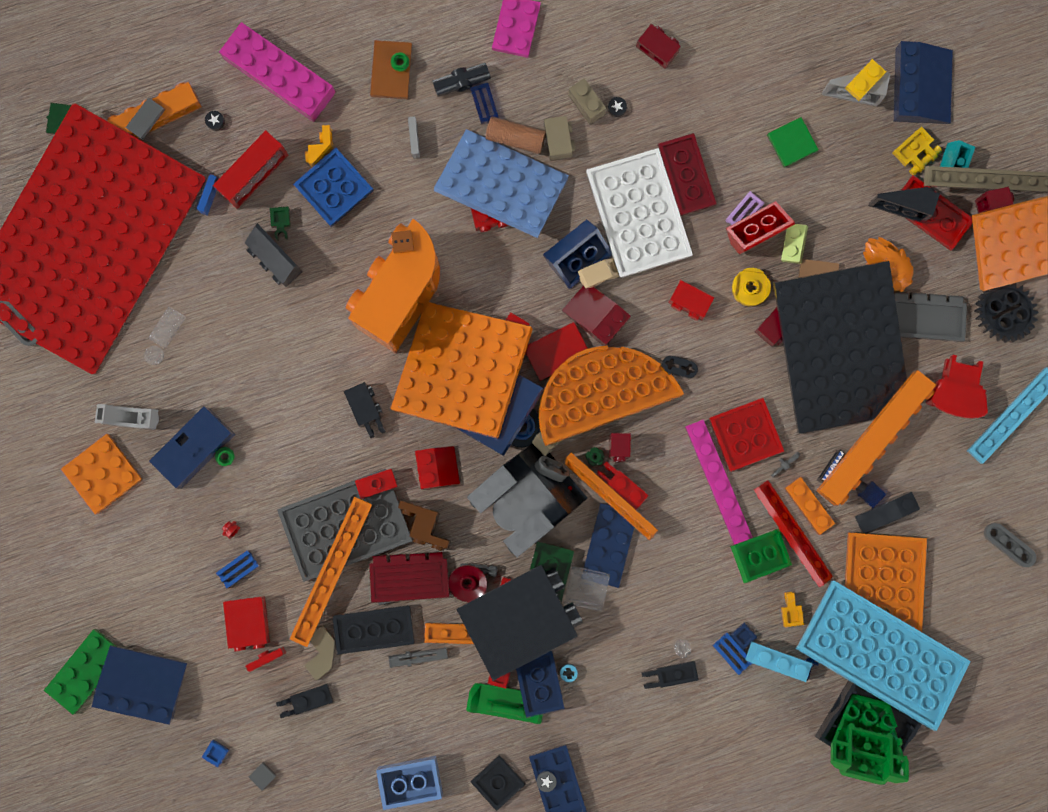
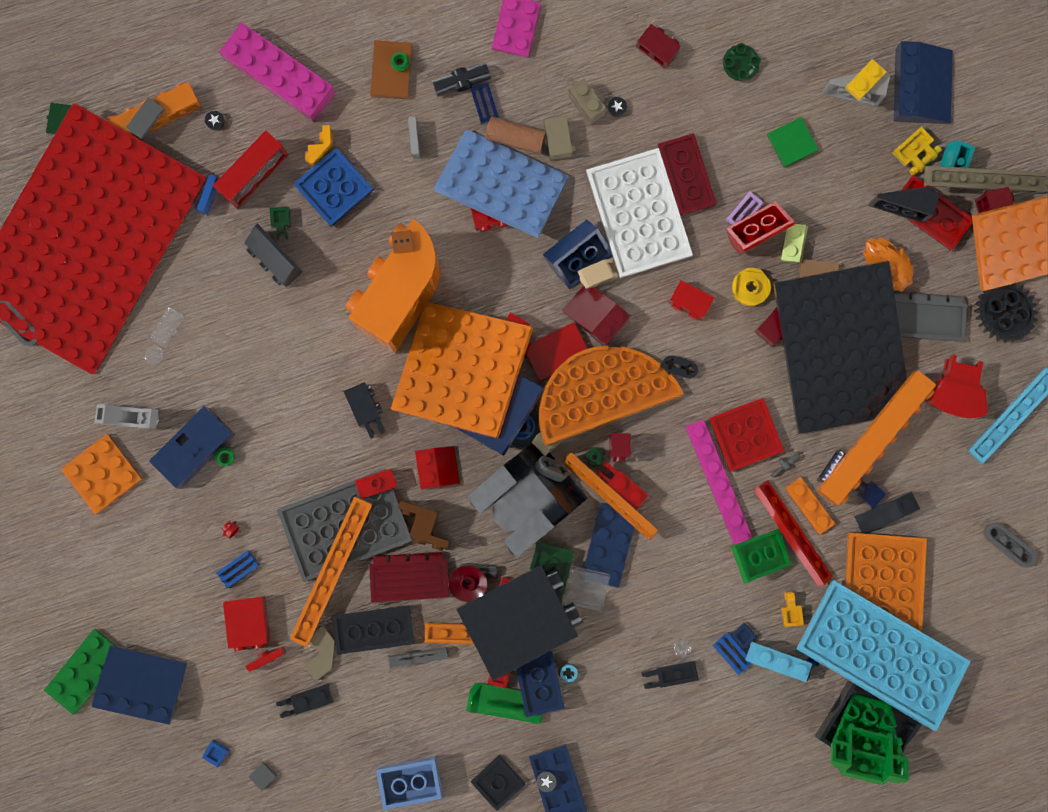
none -> dark green dish [723,43,761,82]

